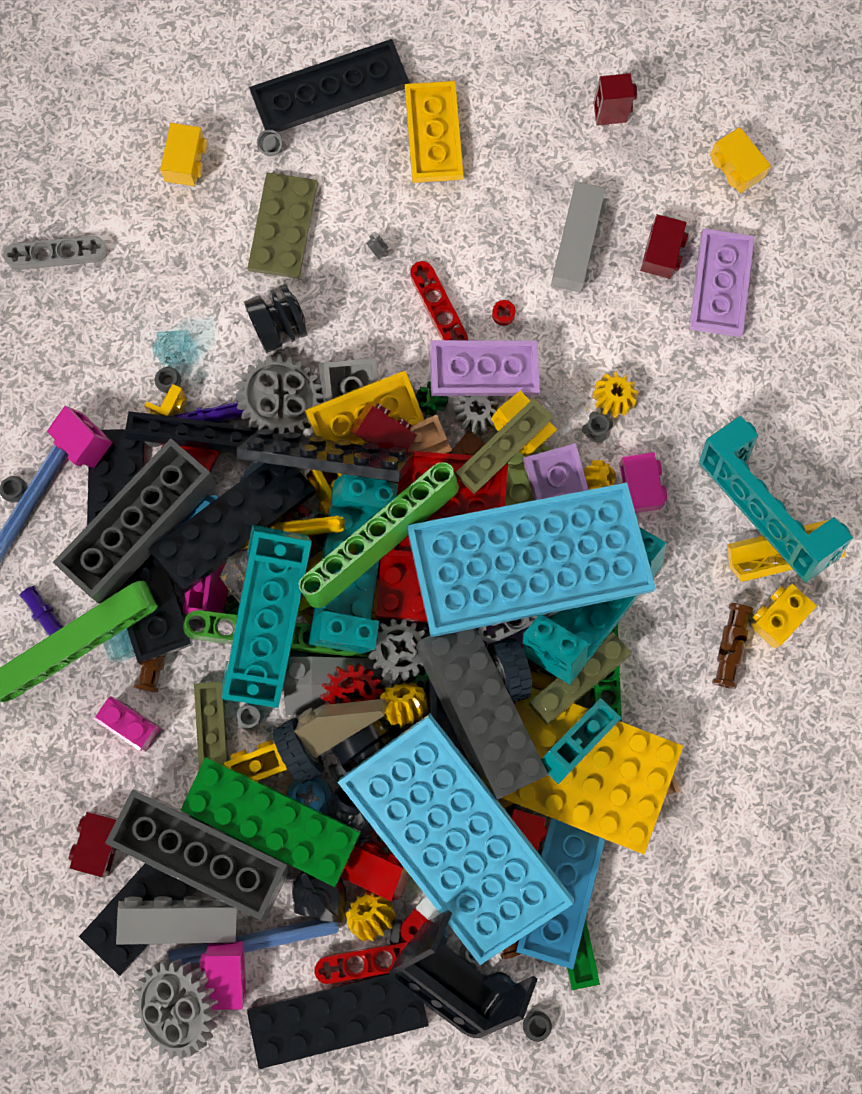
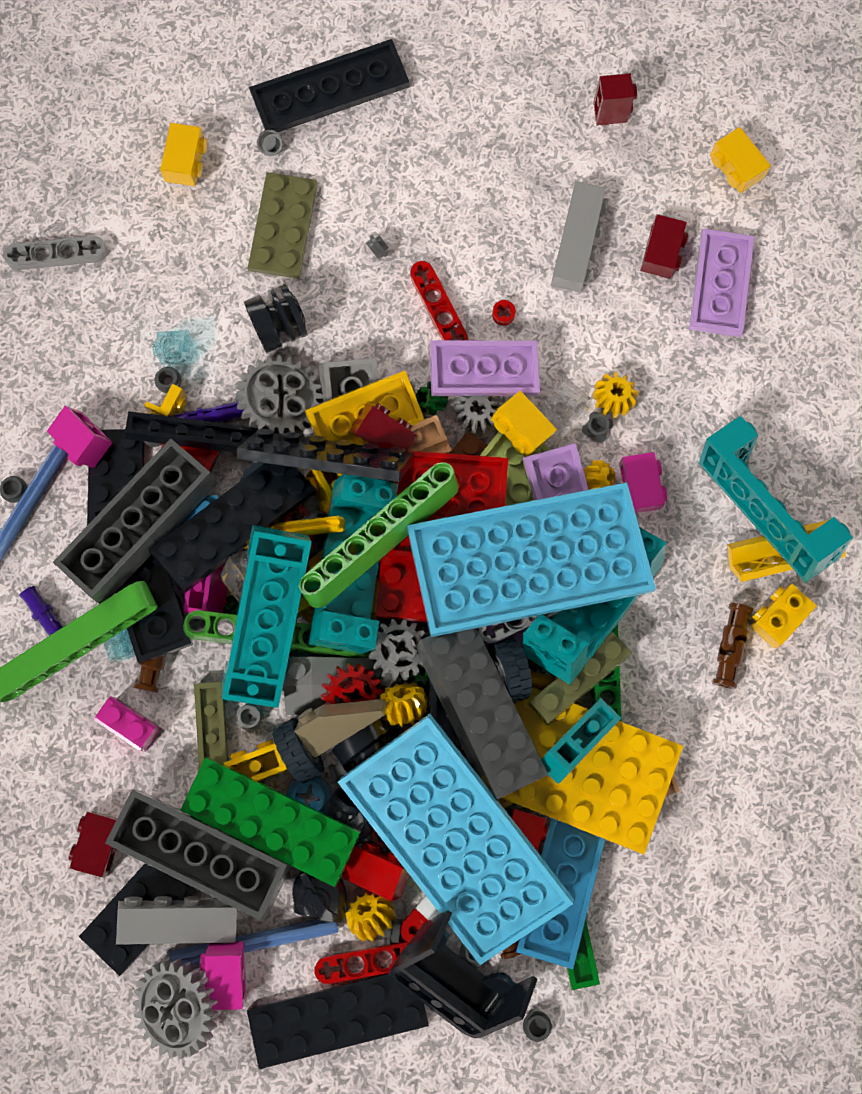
yellow plate [405,81,463,183] -> none
olive plate [455,398,554,495] -> none

